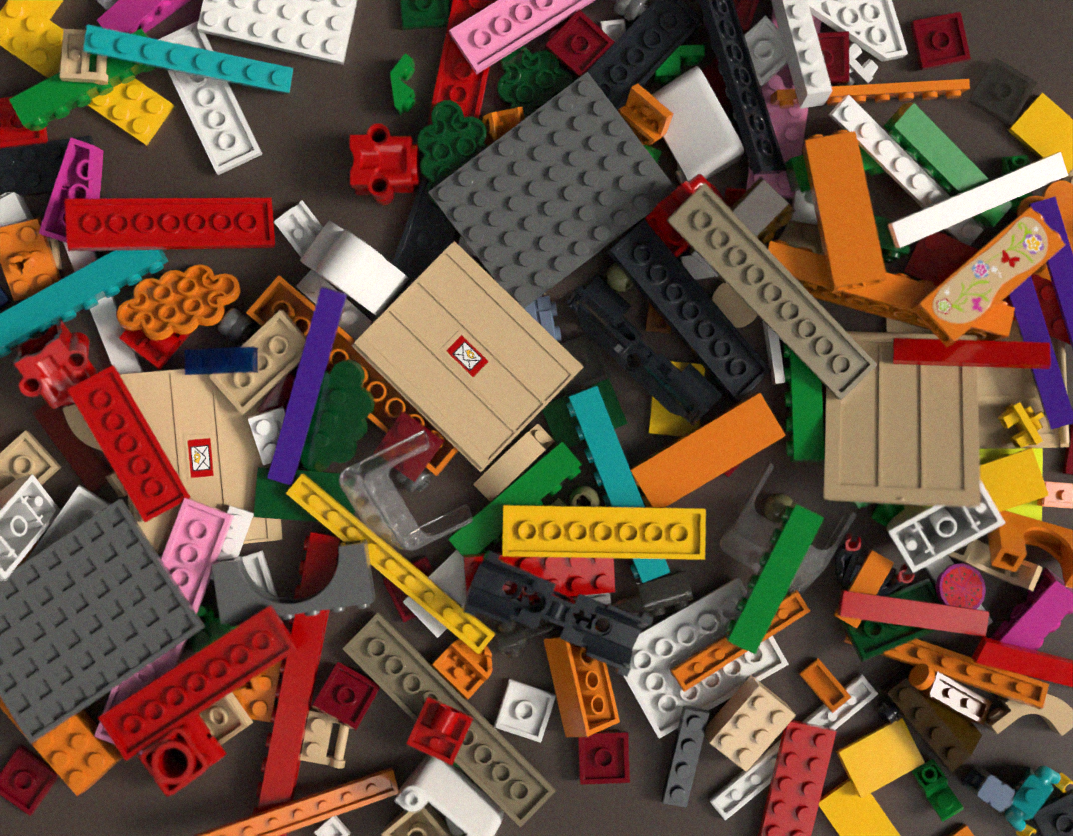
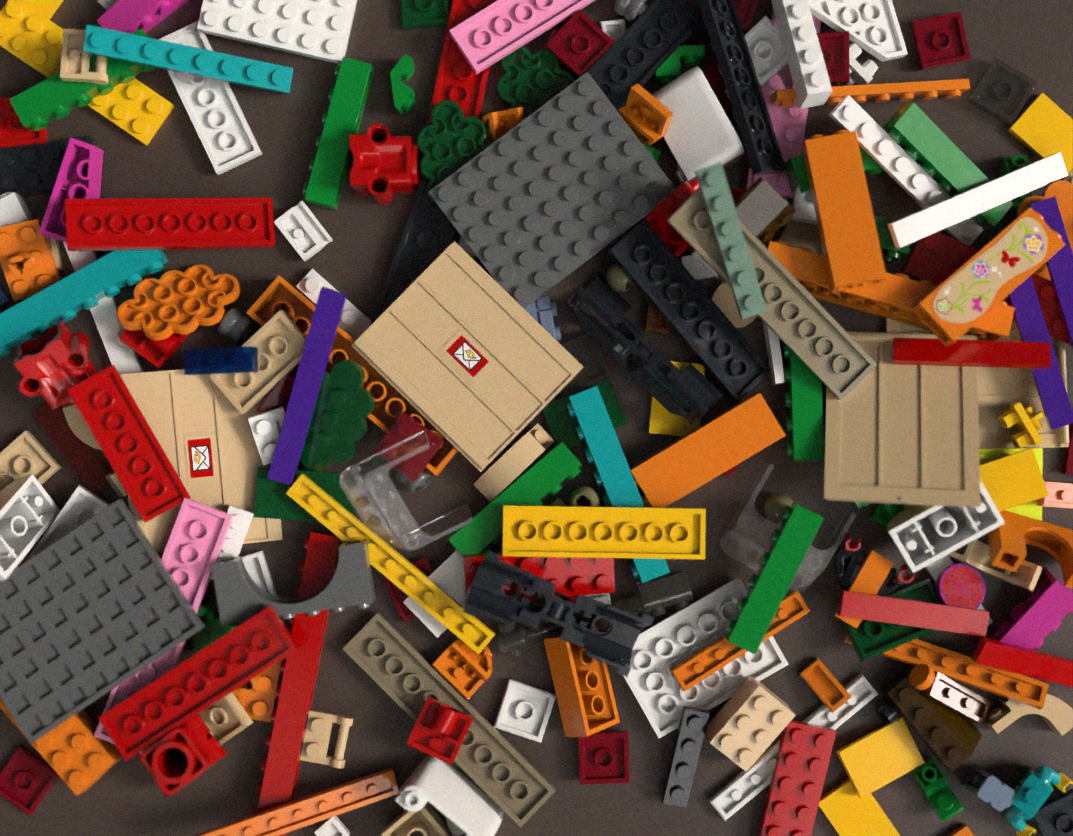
white brick [299,220,409,318] -> none
dark red plate [312,662,380,732] -> none
none -> green brick [303,57,374,211]
none -> sand green plate [694,162,767,319]

